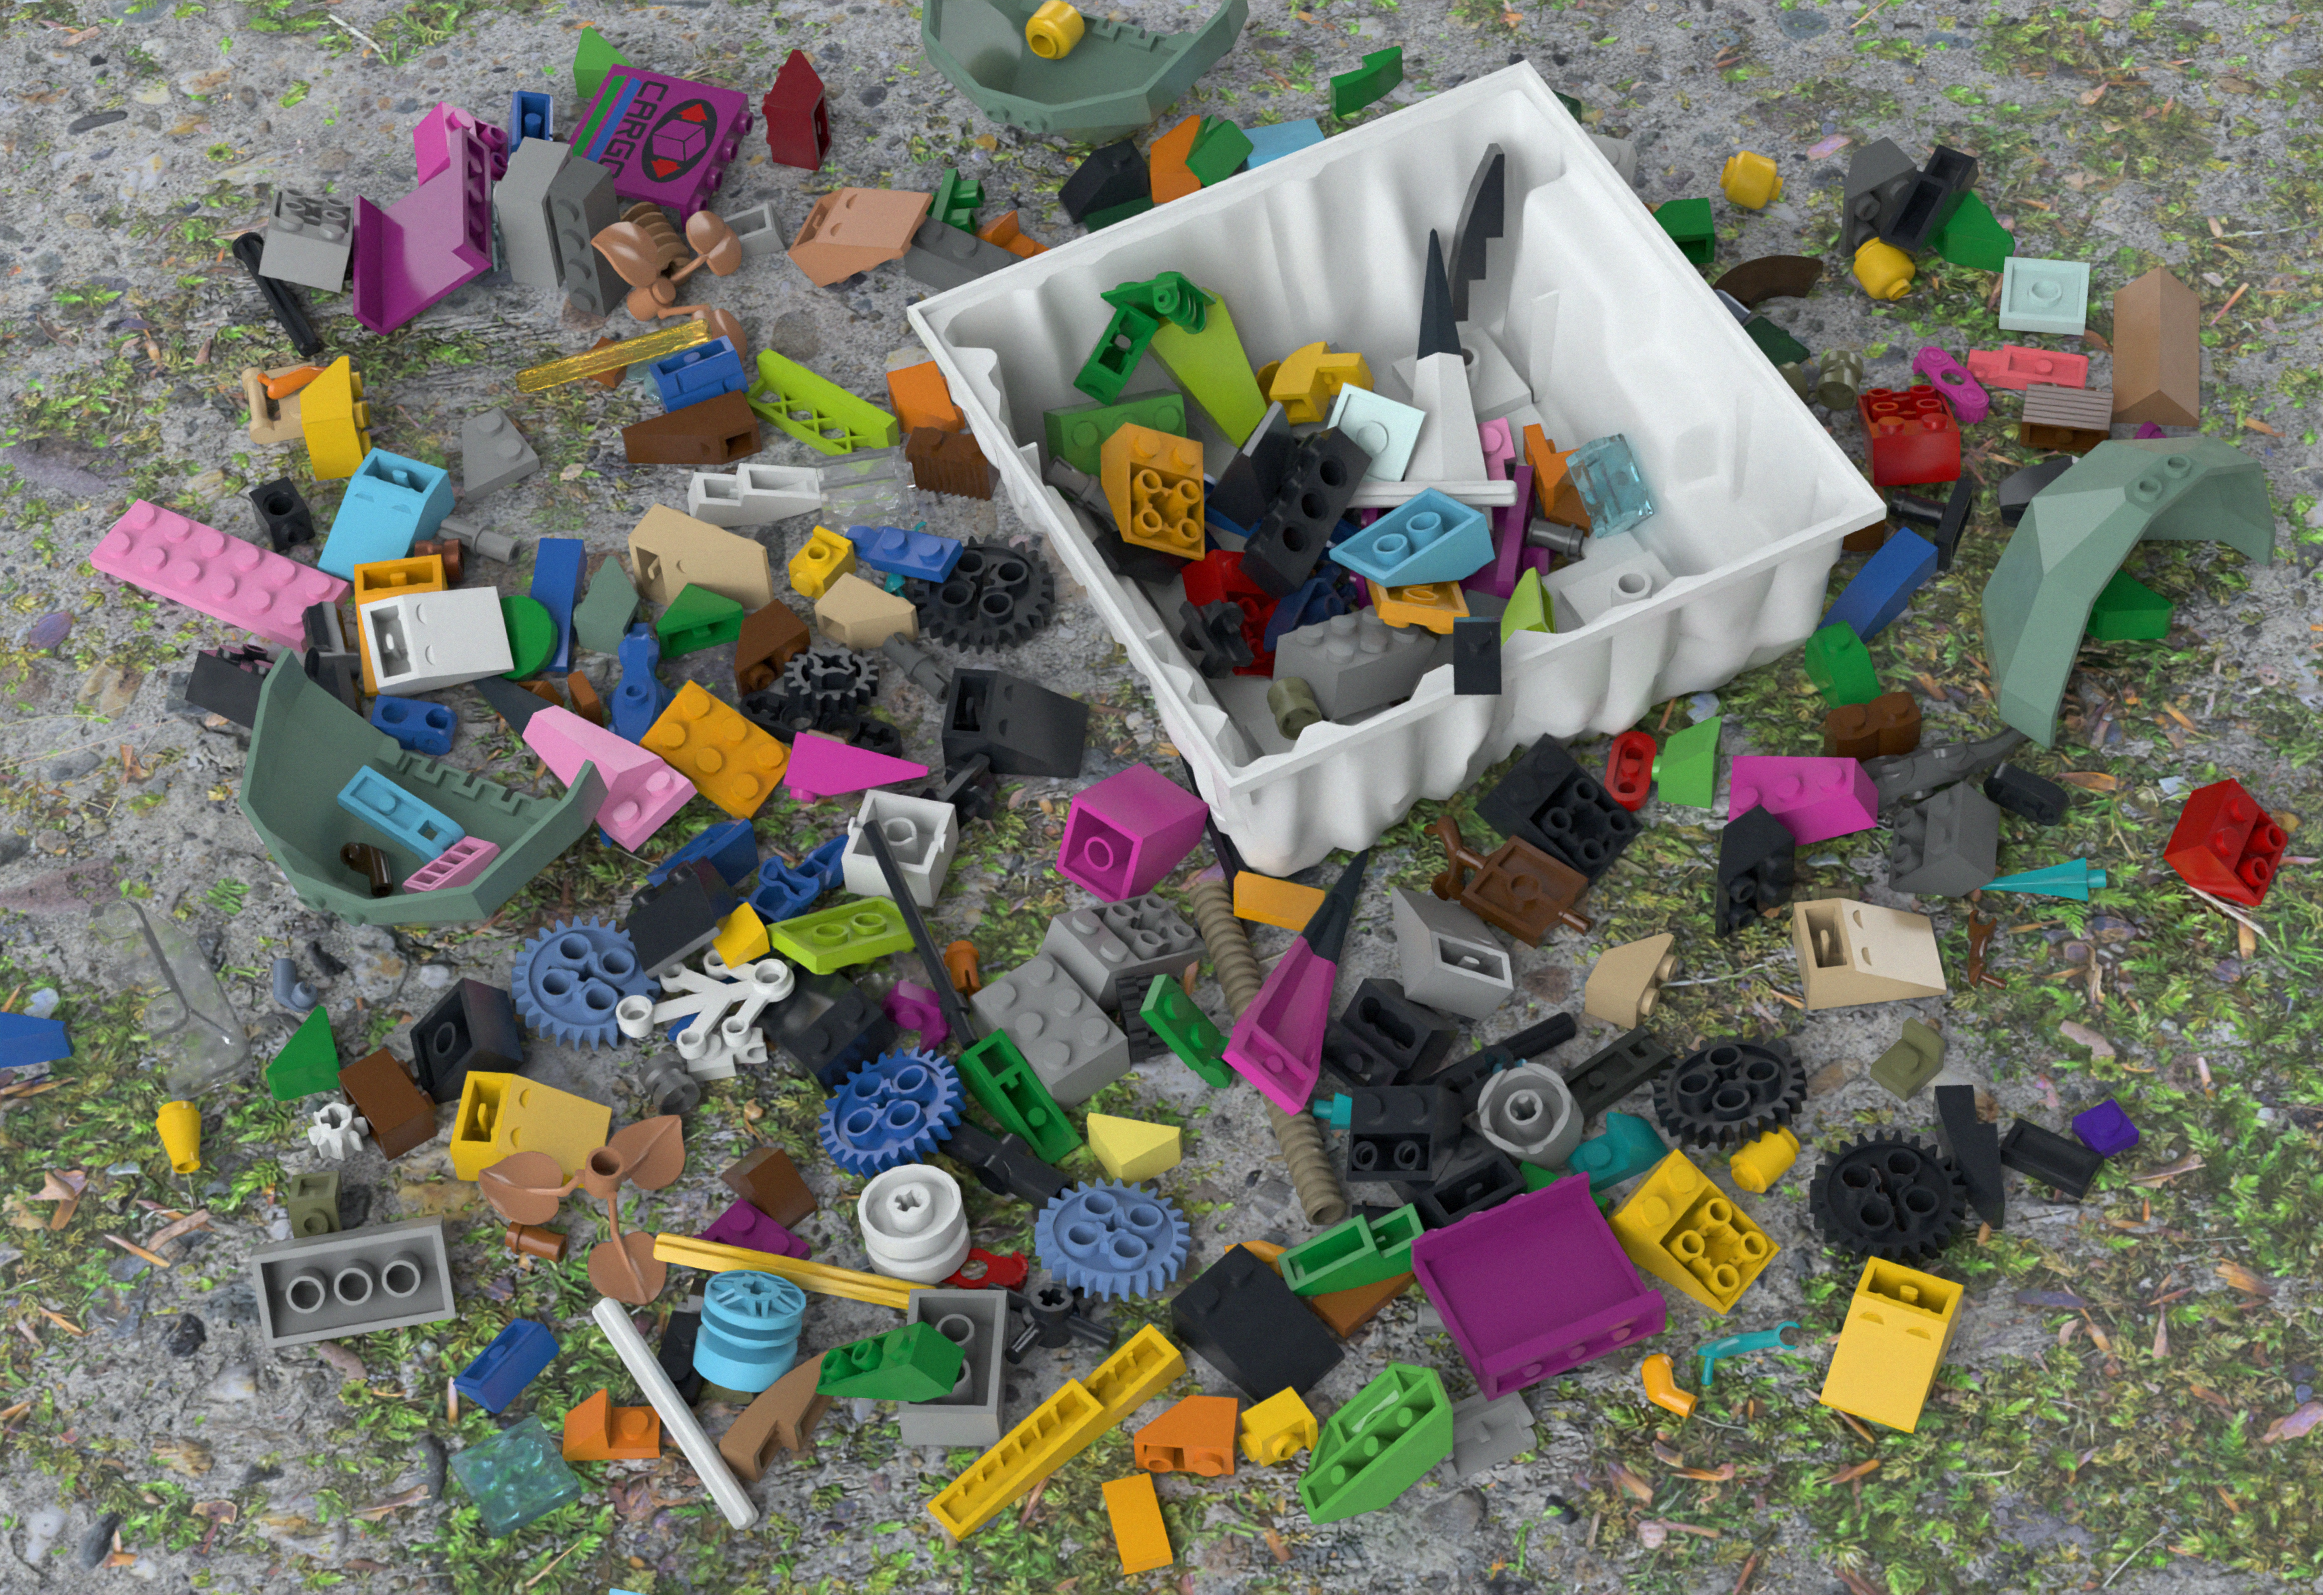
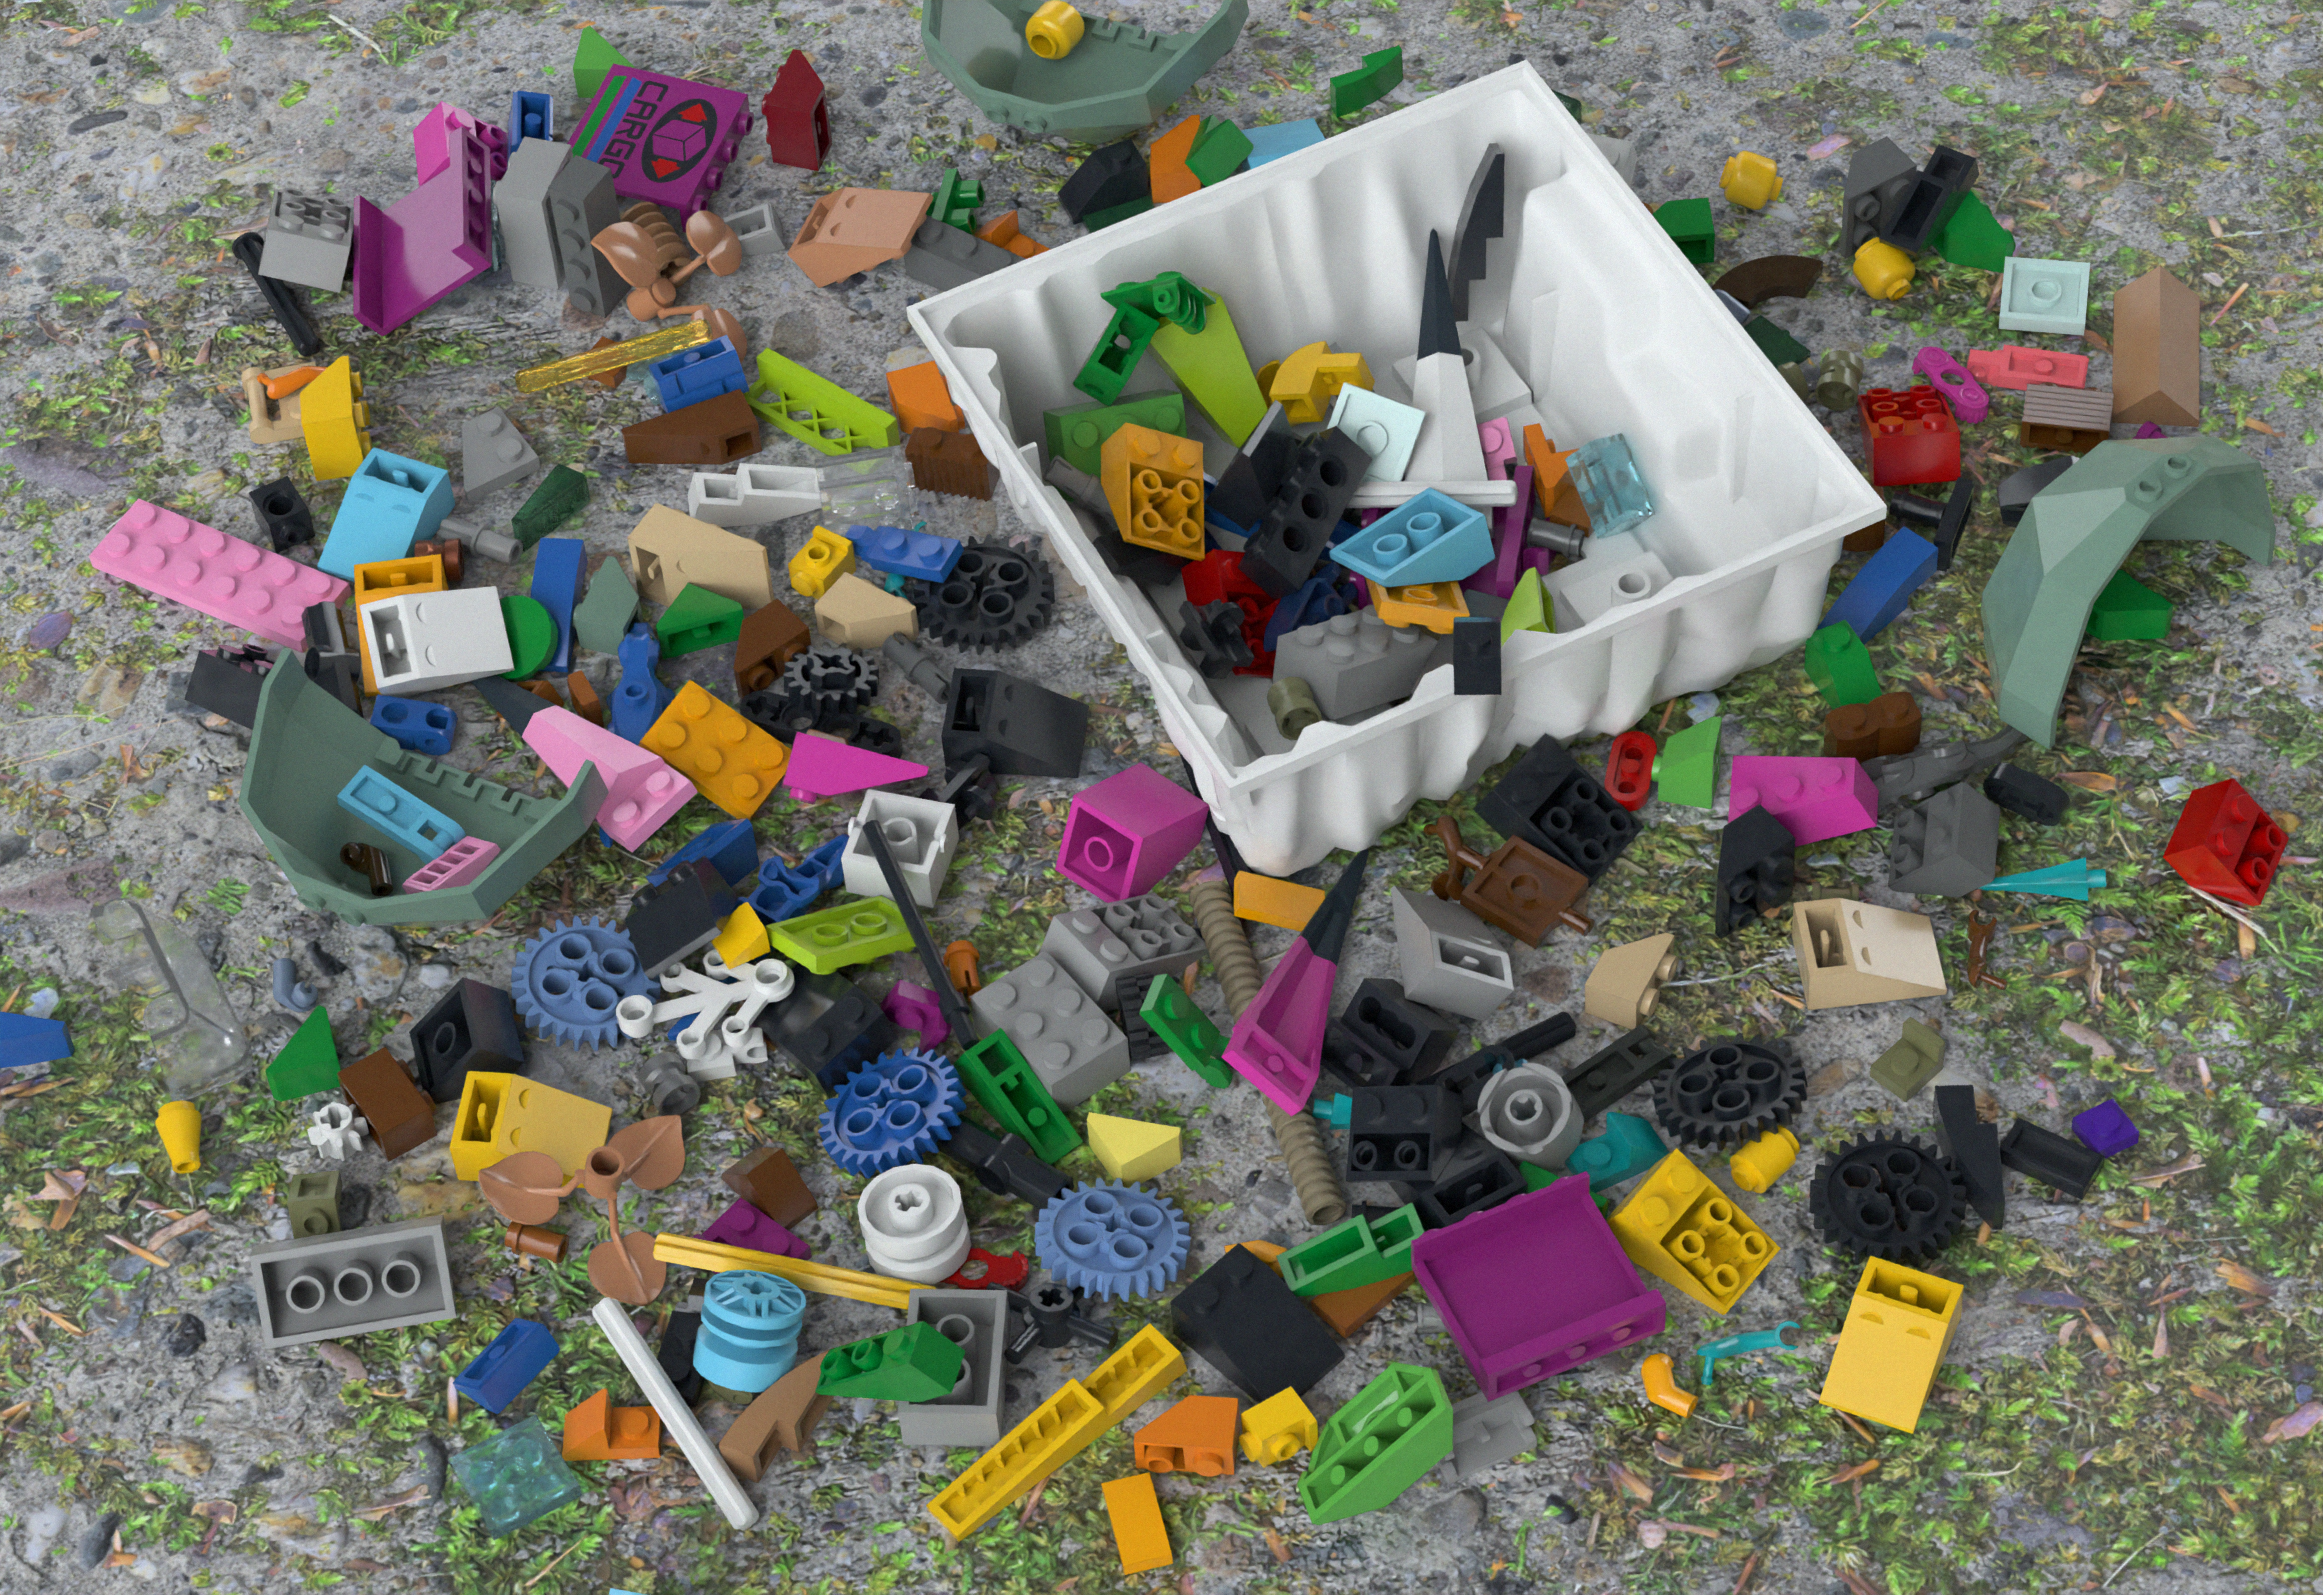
none -> clear green slope [511,464,591,552]

